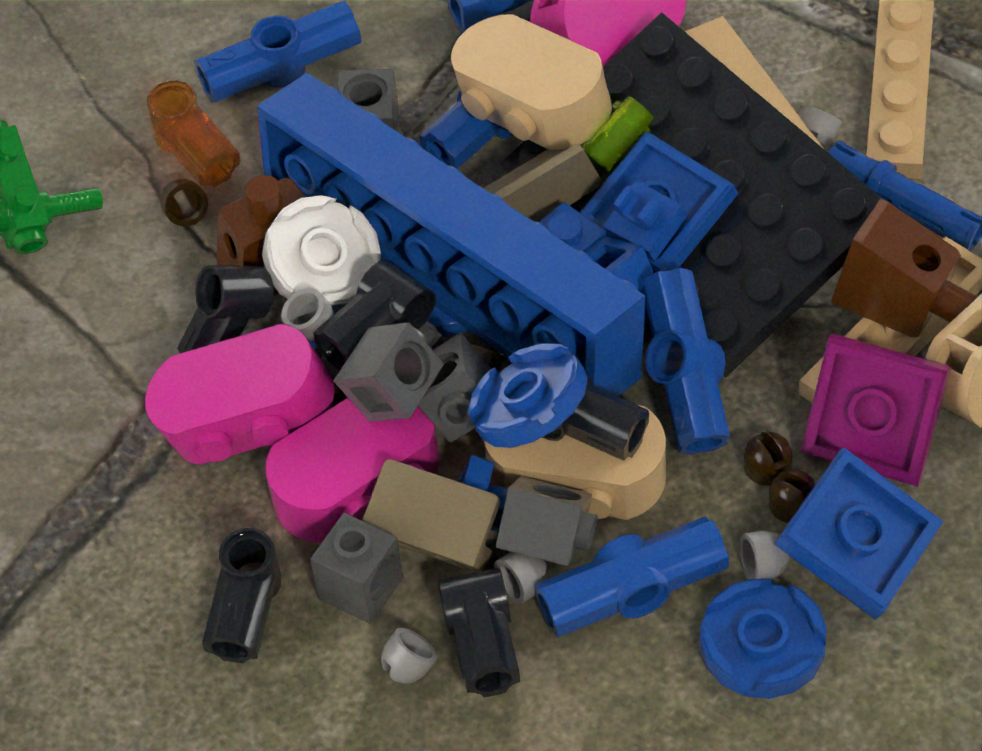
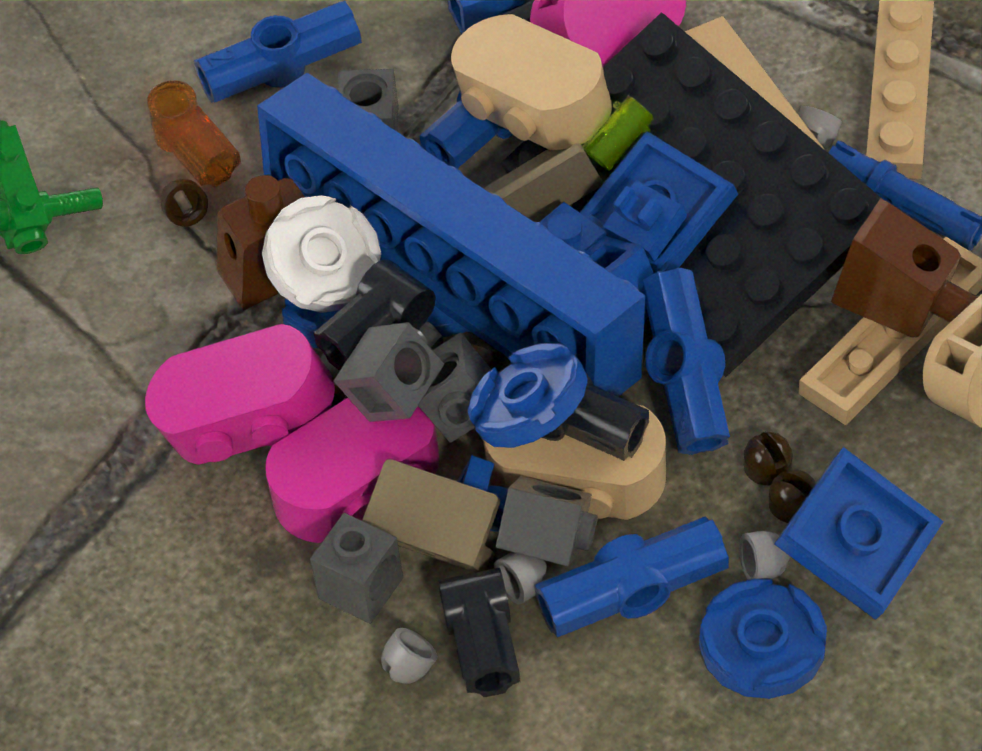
black piece [177,265,274,354] -> none
black piece [202,528,281,664] -> none
light grey hinge [281,288,334,341] -> none
magenta tile [800,334,951,487] -> none

